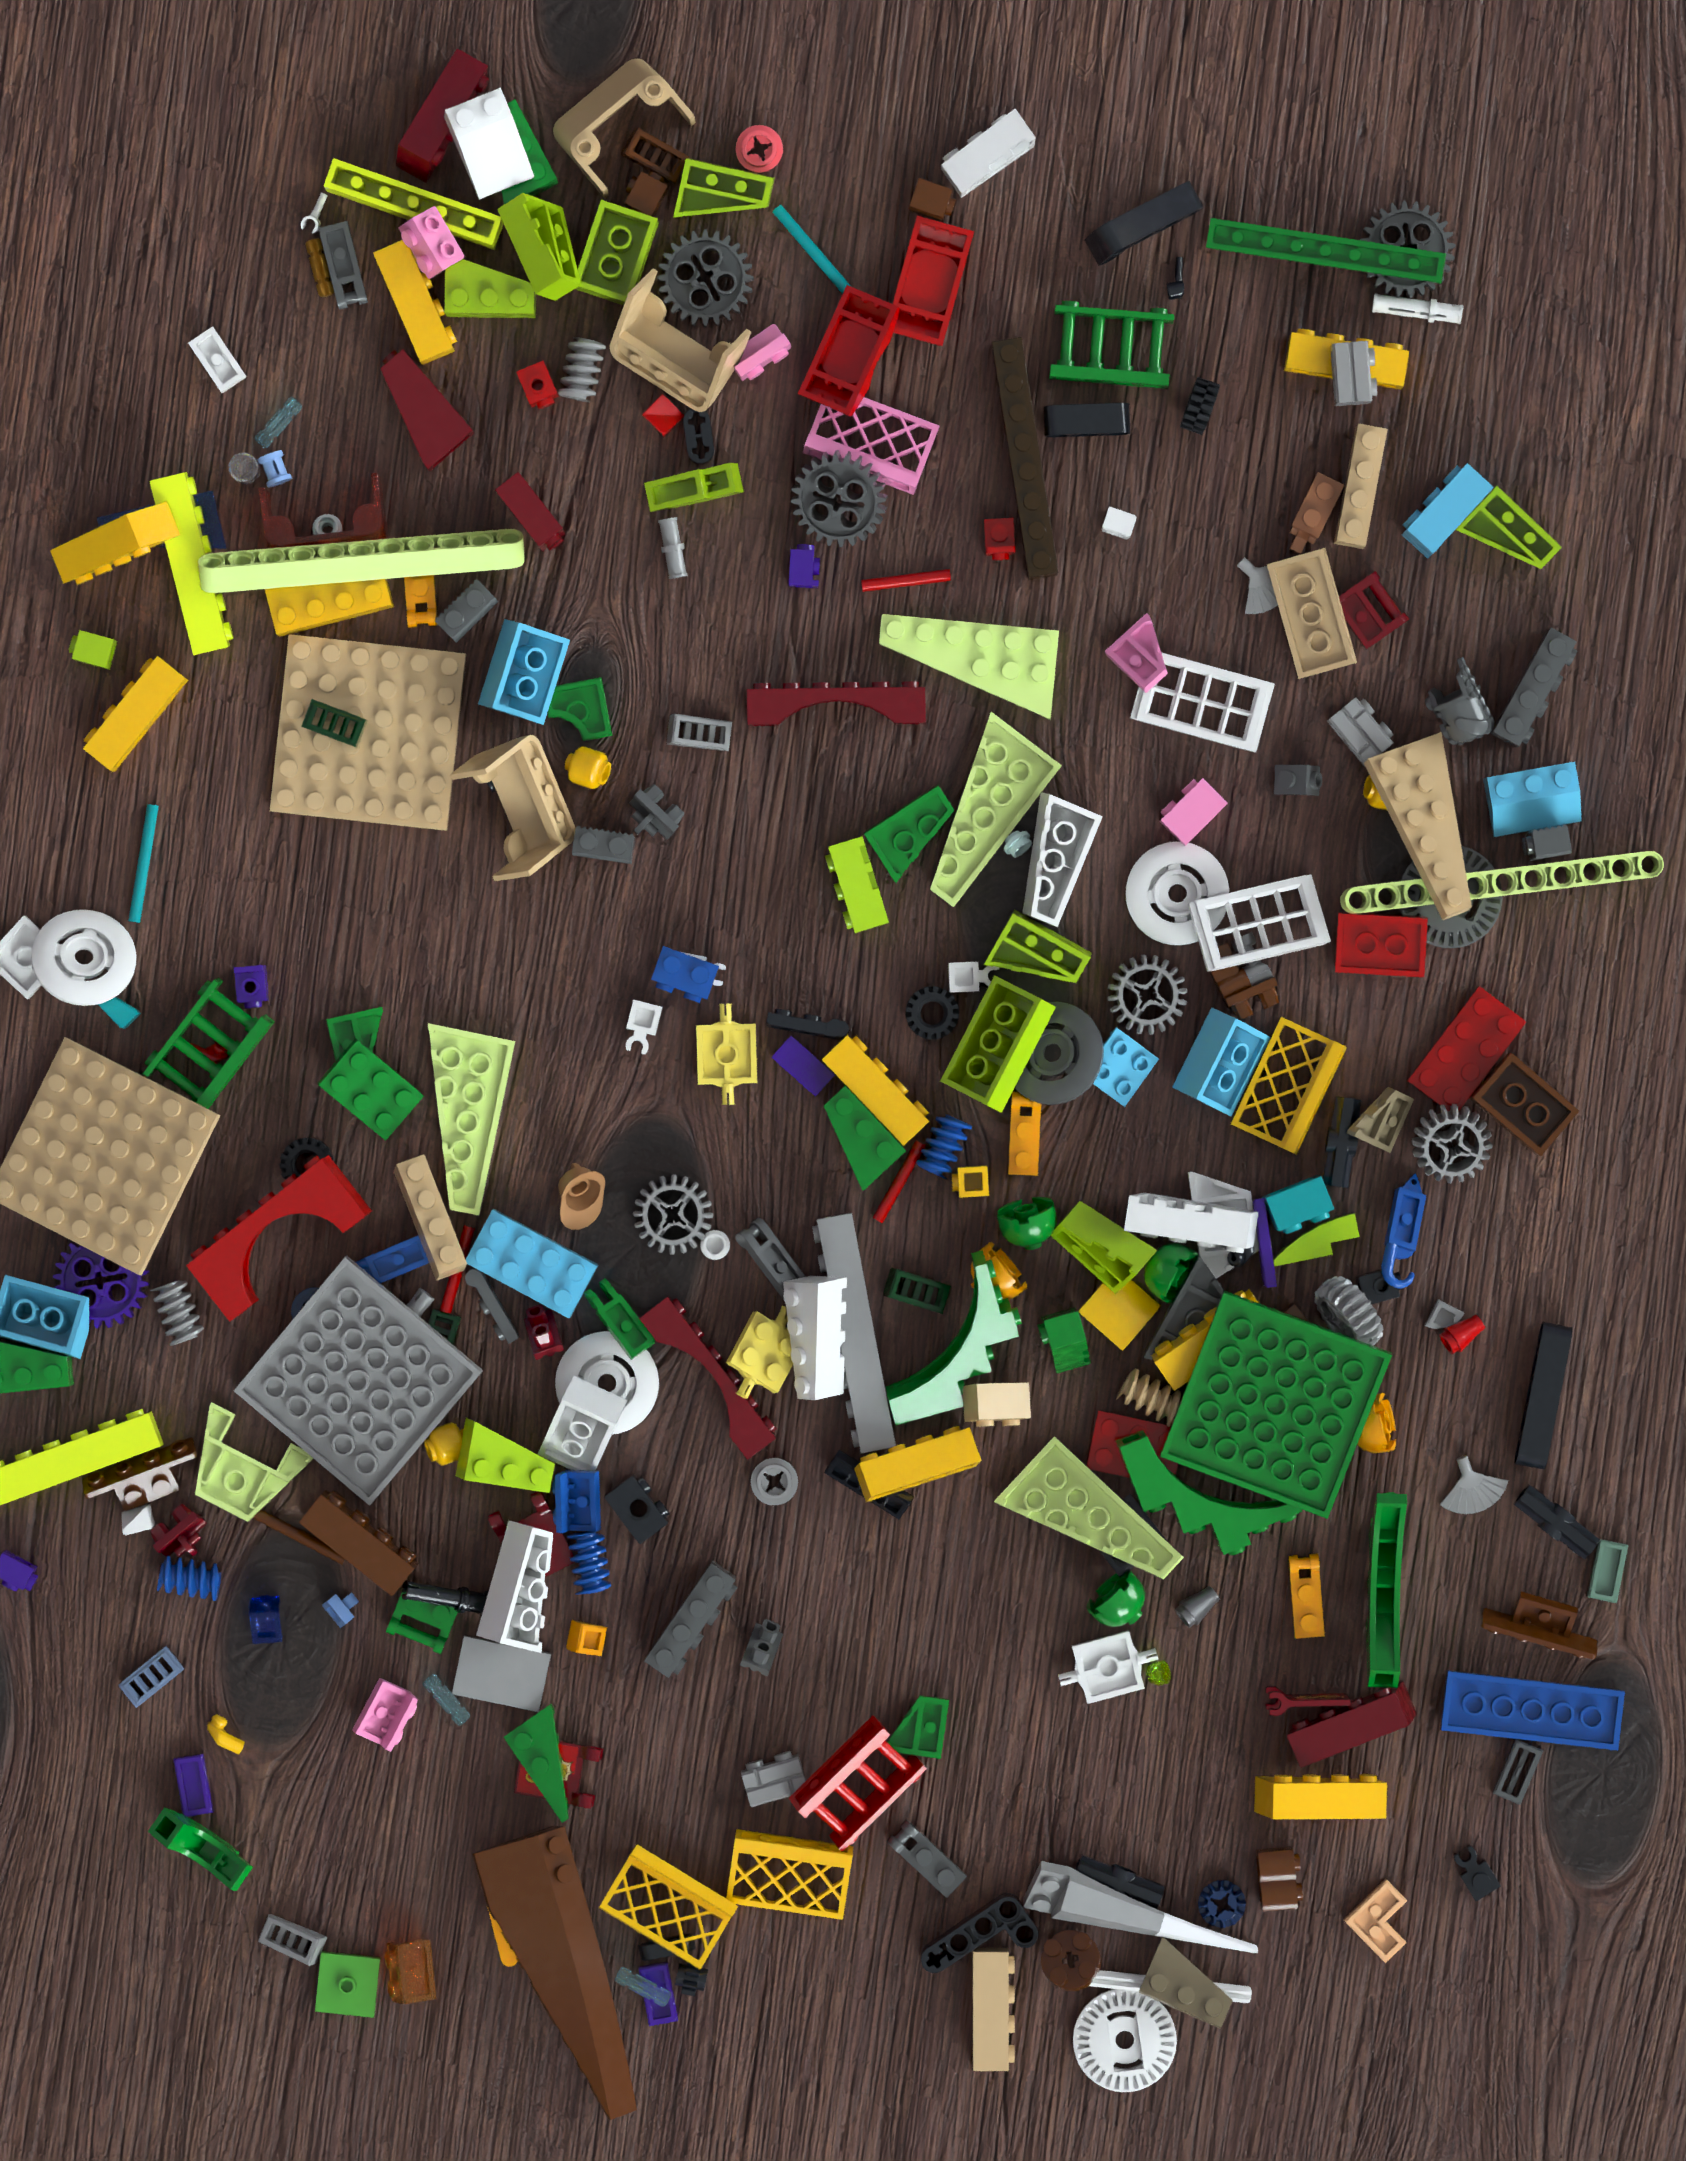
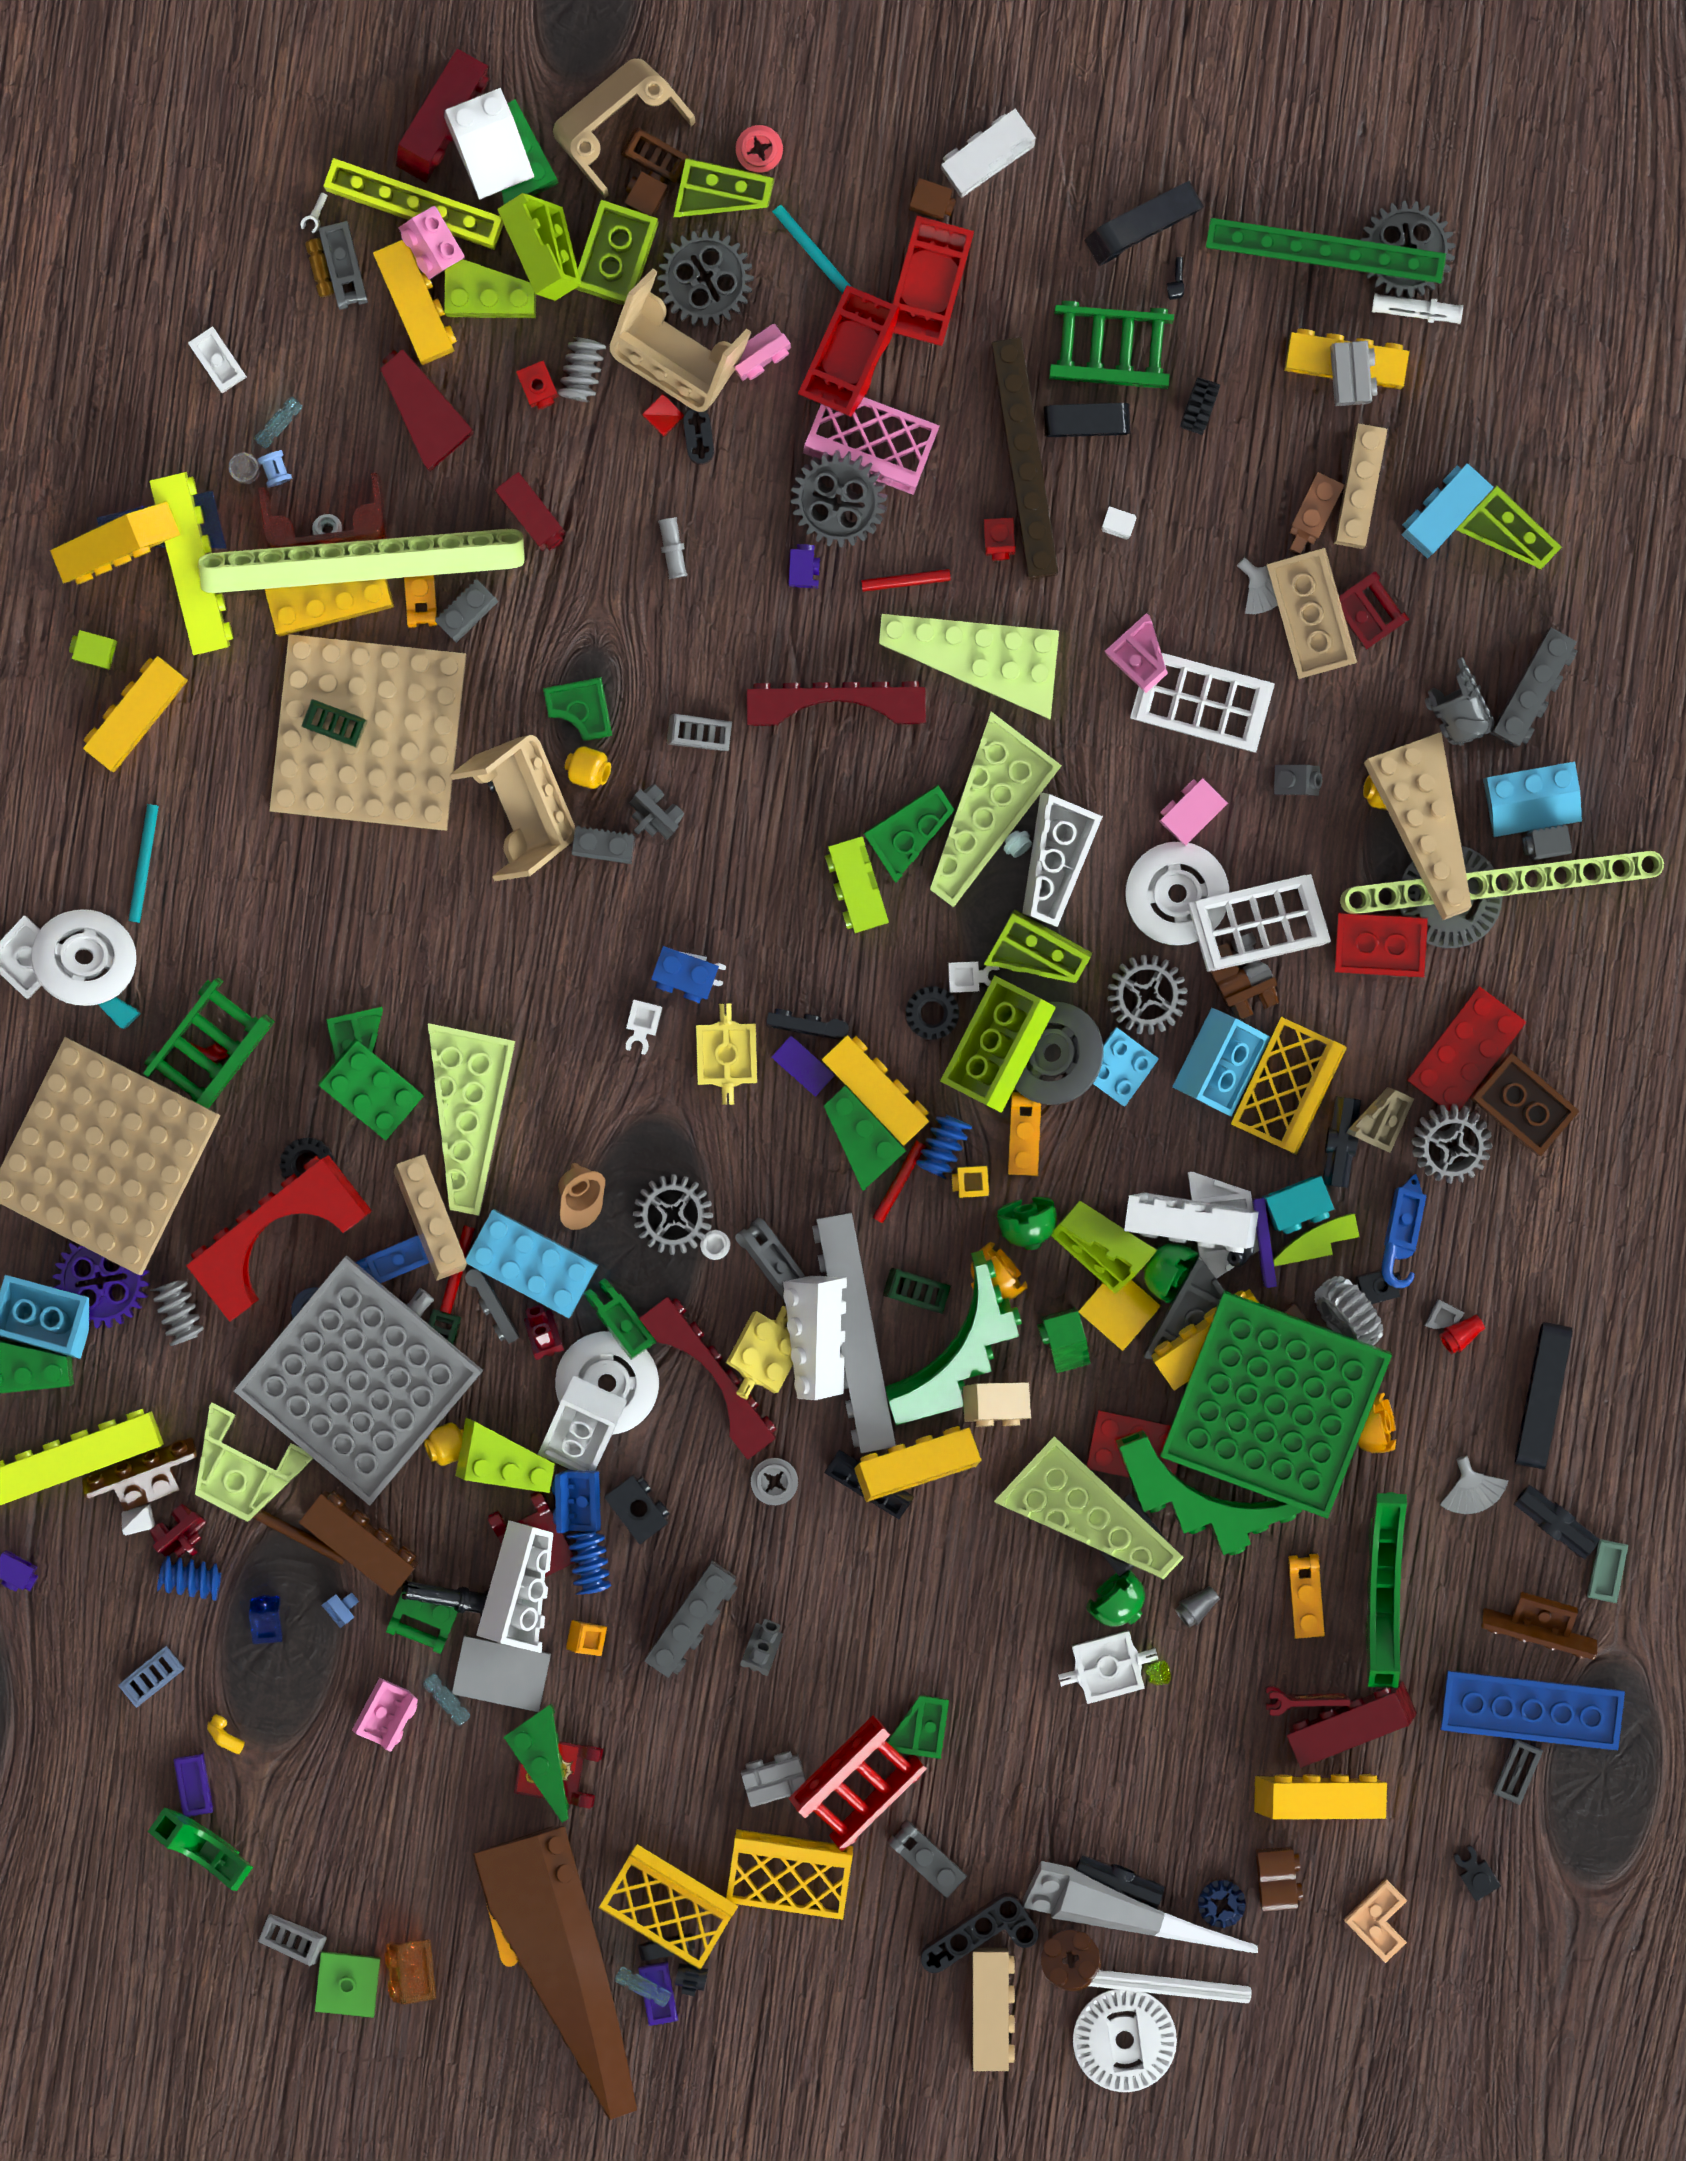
dark purple brick [234,965,269,1009] -> none
medium azure slope [478,619,570,725] -> none
lime slope [644,463,744,512] -> none
tan piece [1116,1368,1181,1427] -> none
dark tan wing [1139,1937,1233,2029] -> none
light grey brick [1327,697,1394,767] -> none

